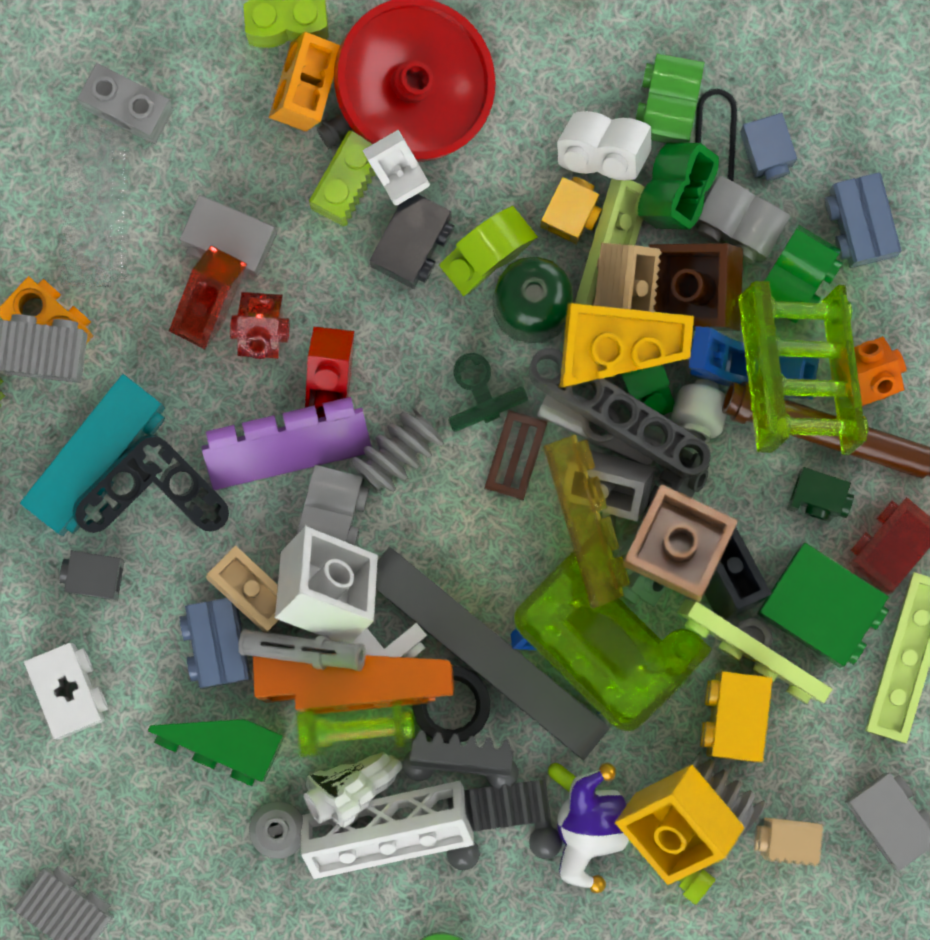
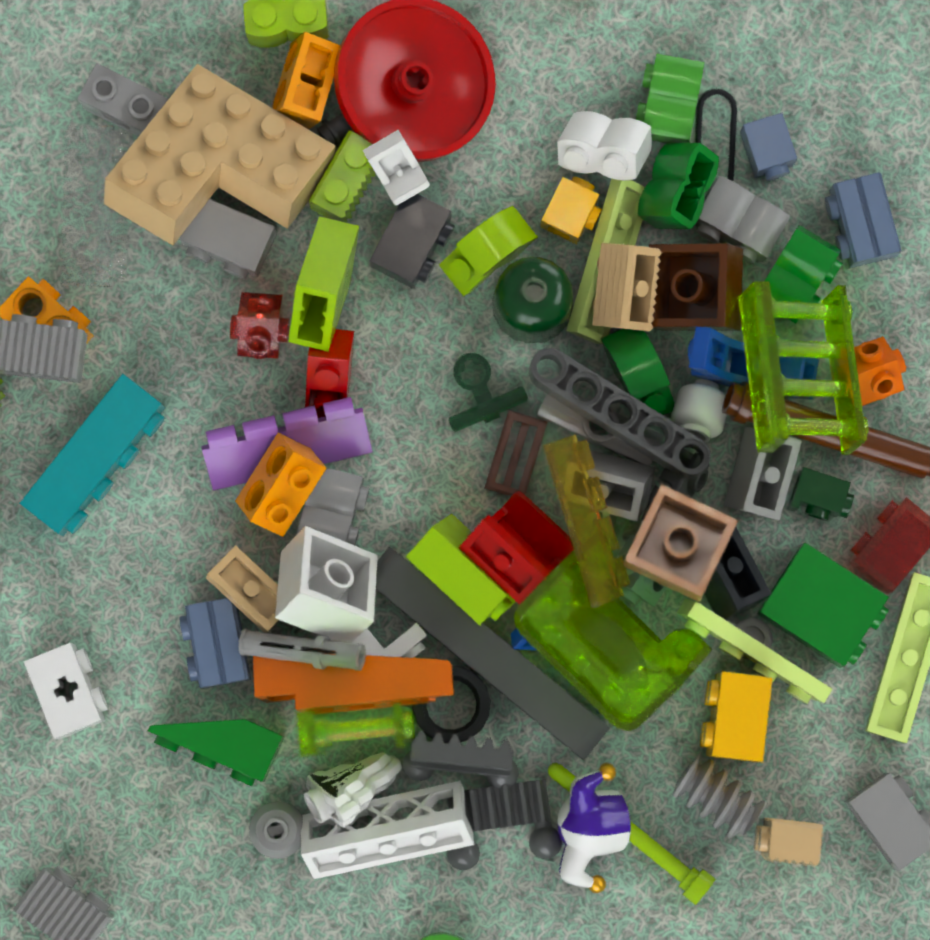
dark grey brick [59,550,125,601] -> none
black beam [72,435,229,533] -> none
clear red brick [169,245,247,350] -> none
light grey piece [351,408,444,495] -> none
yellow wing [560,303,694,388] -> none
yellow brick [615,764,745,885] -> none
none -> tan brick [104,64,336,245]
none -> light orange brick [235,432,327,537]
none -> lime brick [288,216,359,352]
none -> lime brick [406,513,516,625]
none -> red panel [459,491,578,605]
none -> light grey brick [723,427,802,521]

